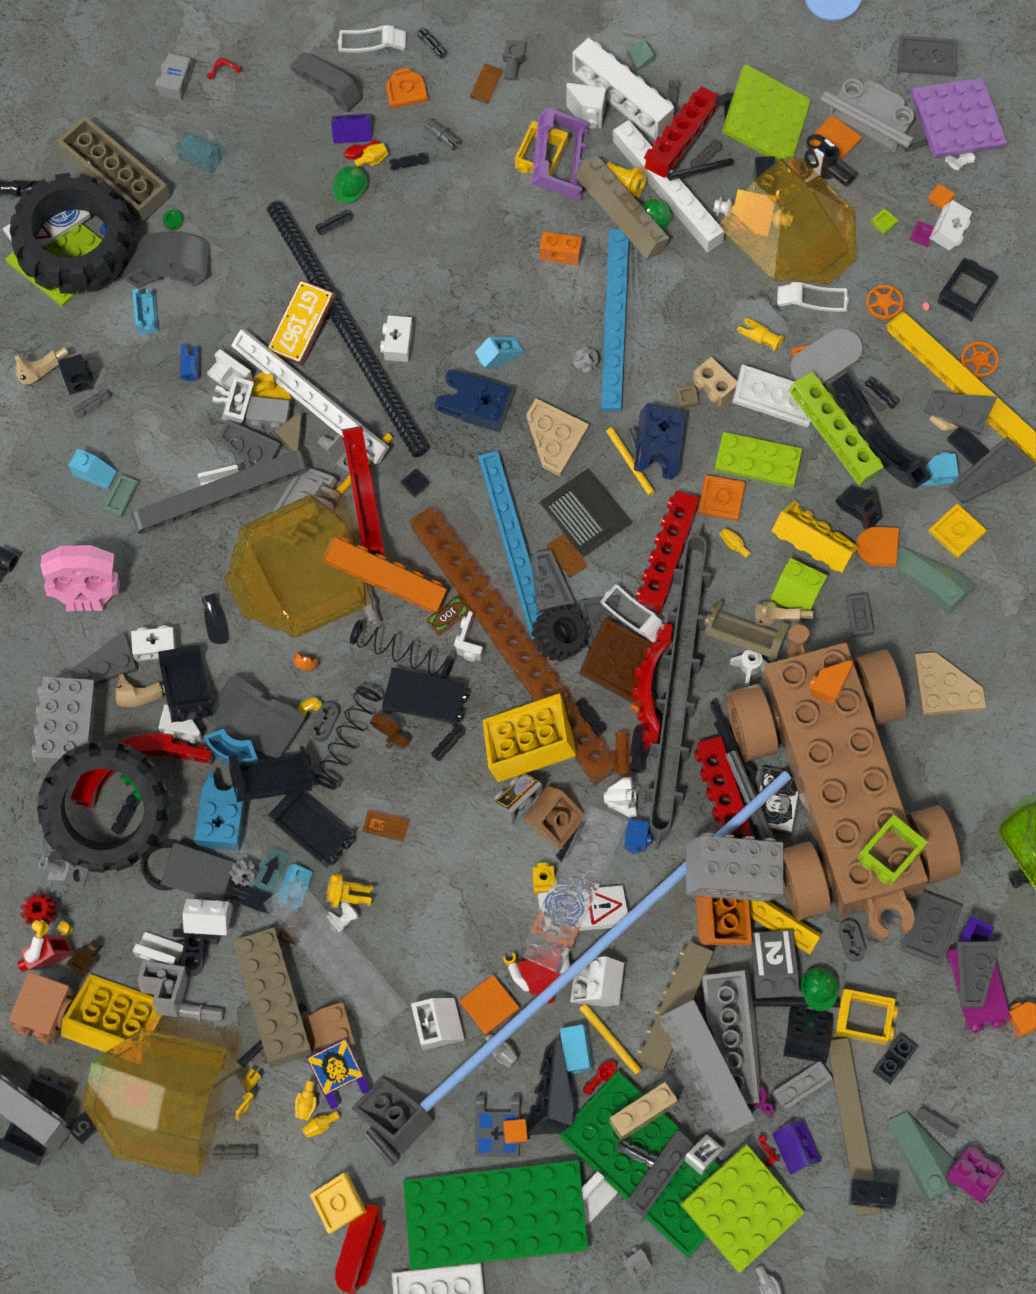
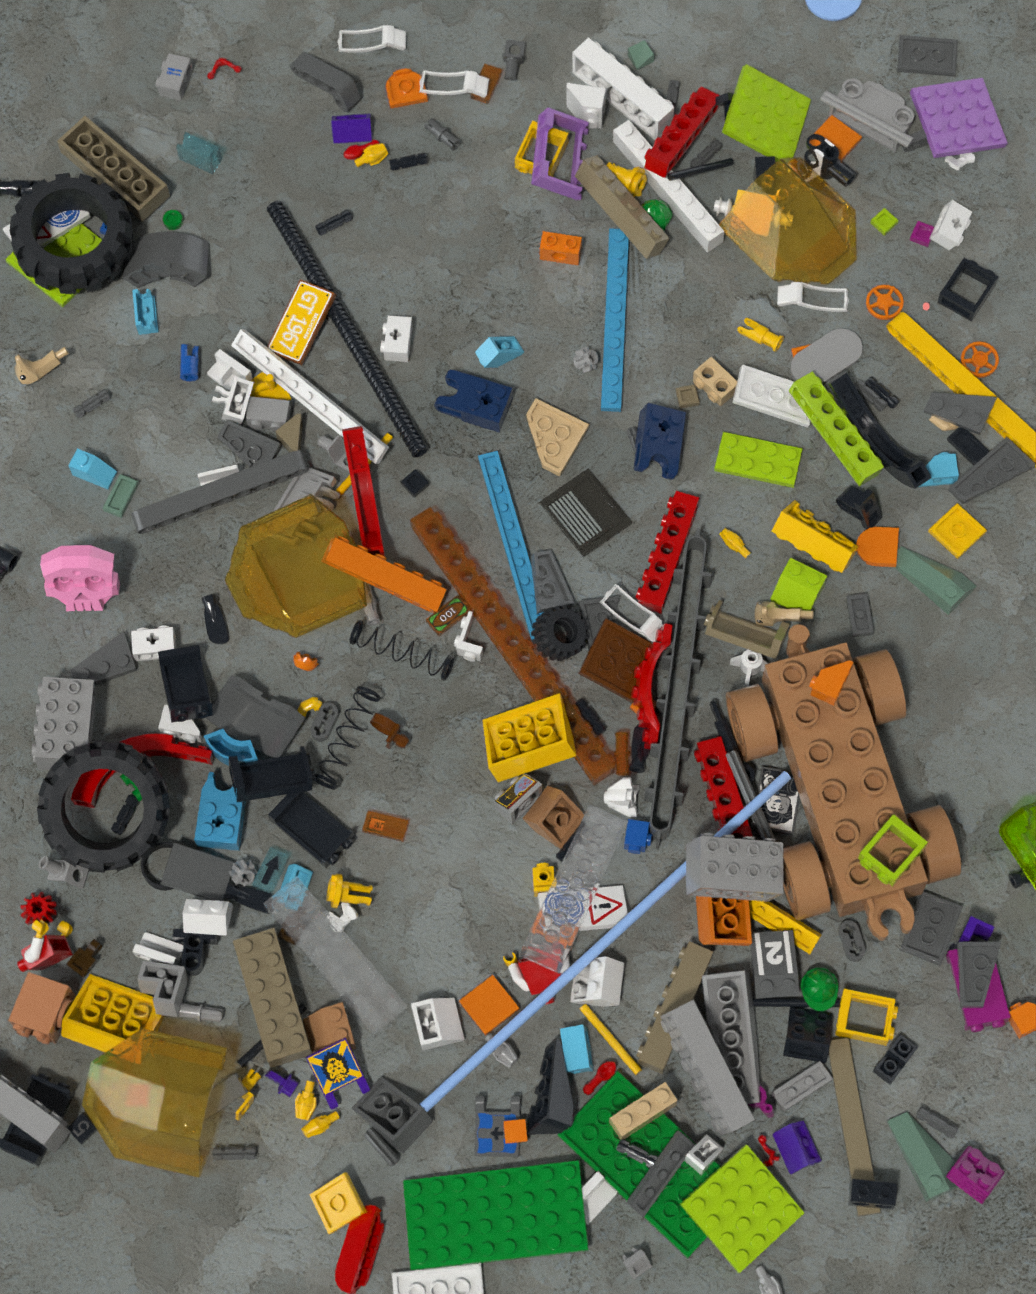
black brick [58,354,94,395] -> none
tan animal [114,674,165,708] -> none
green piece [333,165,367,204] -> none
black panel [382,667,469,727] -> none
black axle [417,28,446,59] -> none
black axle [431,725,465,761] -> none
clear orange tile [546,534,587,578] -> none
yellow piece [606,427,655,496] -> none
orange tile [698,475,746,521] -> none
tan plate [914,652,986,716] -> none
orange tile [927,184,955,210] -> none
none -> dark purple piece [264,1070,299,1097]
none -> white piece [419,70,489,98]

